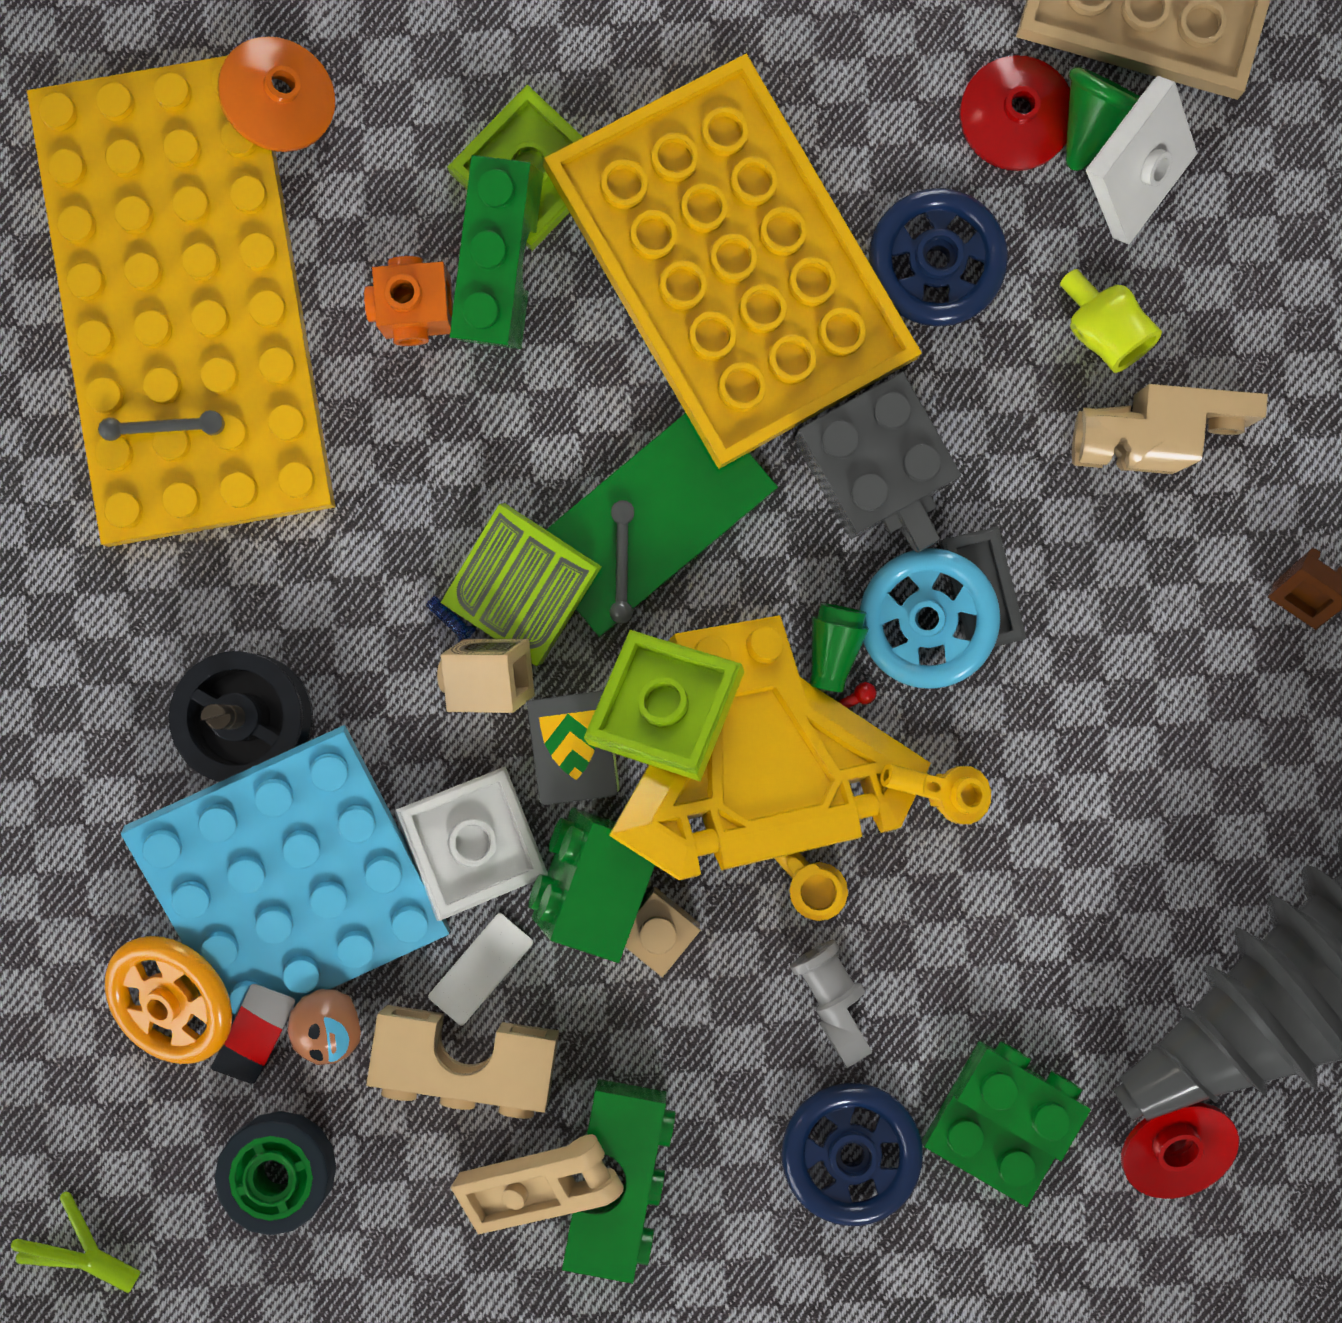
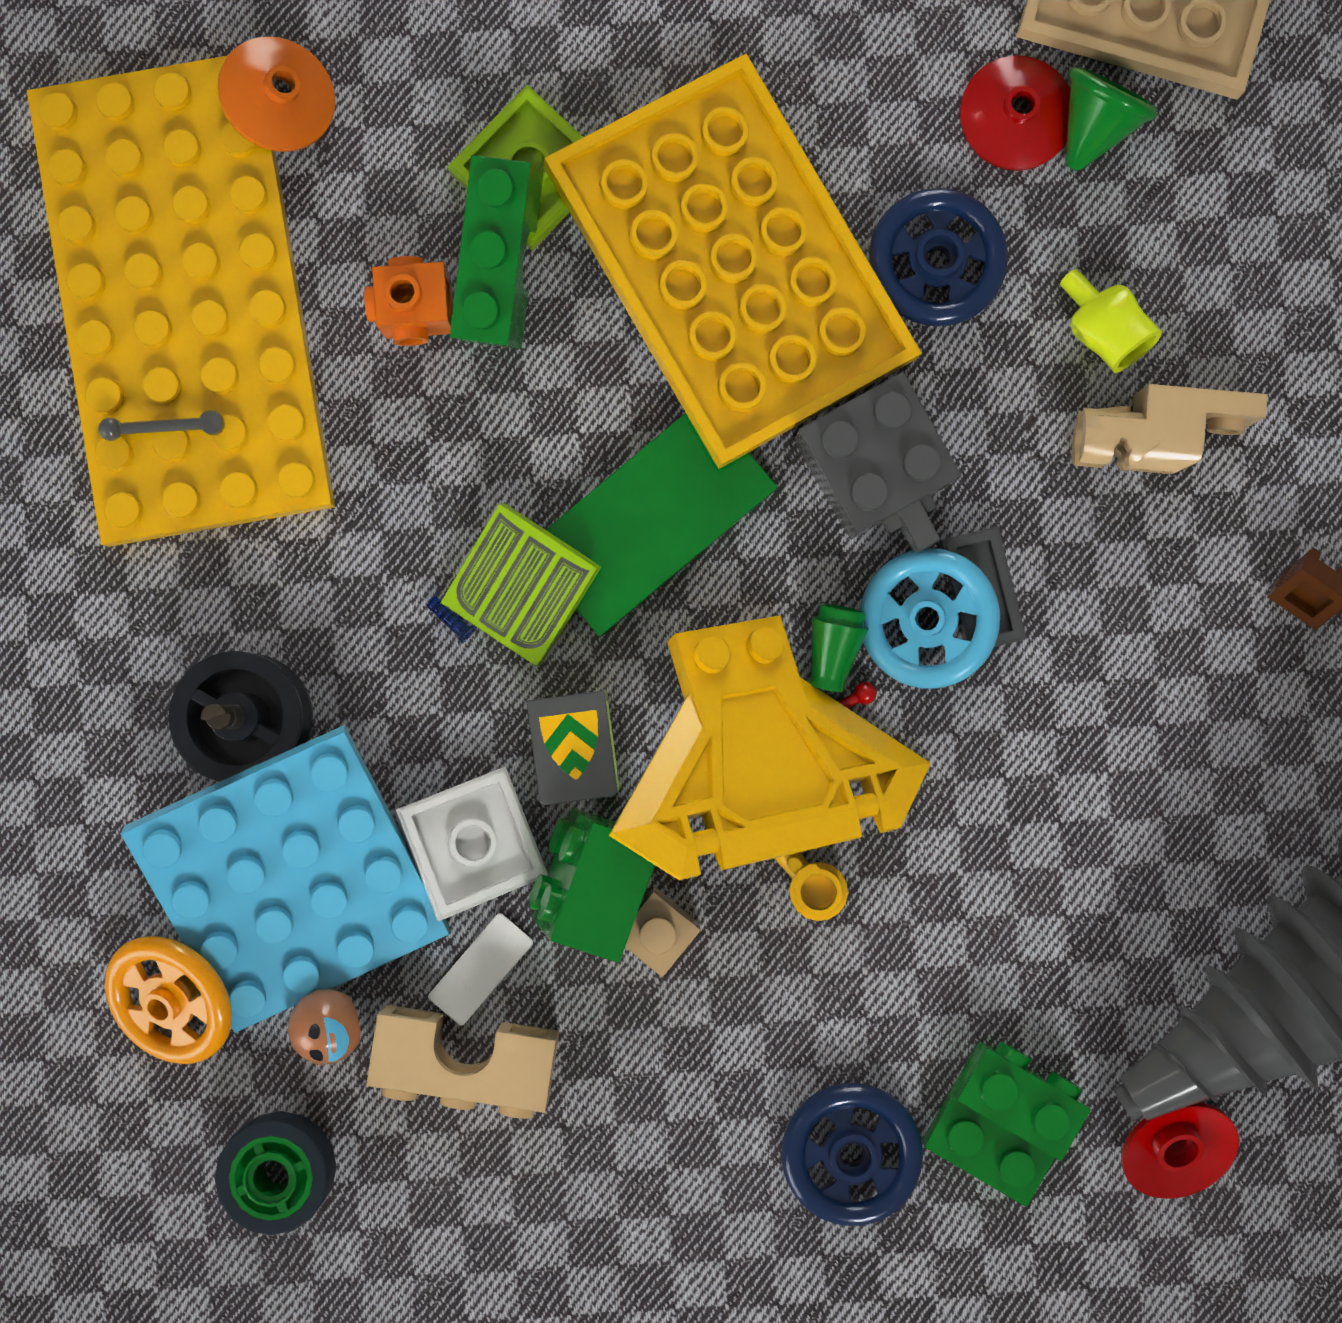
lime plant [11,1192,141,1294] -> none
sticker [210,984,295,1084] -> none
tan brick [437,639,535,713] -> none
tan plate [450,1134,624,1234] -> none
green arch [562,1079,676,1284] -> none
lime tile [584,630,744,781] -> none
dark grey hinge [610,500,635,624] -> none
light grey connector [790,940,872,1068] -> none
yellow plate [880,763,991,824] -> none
white plate [1086,75,1197,245] -> none

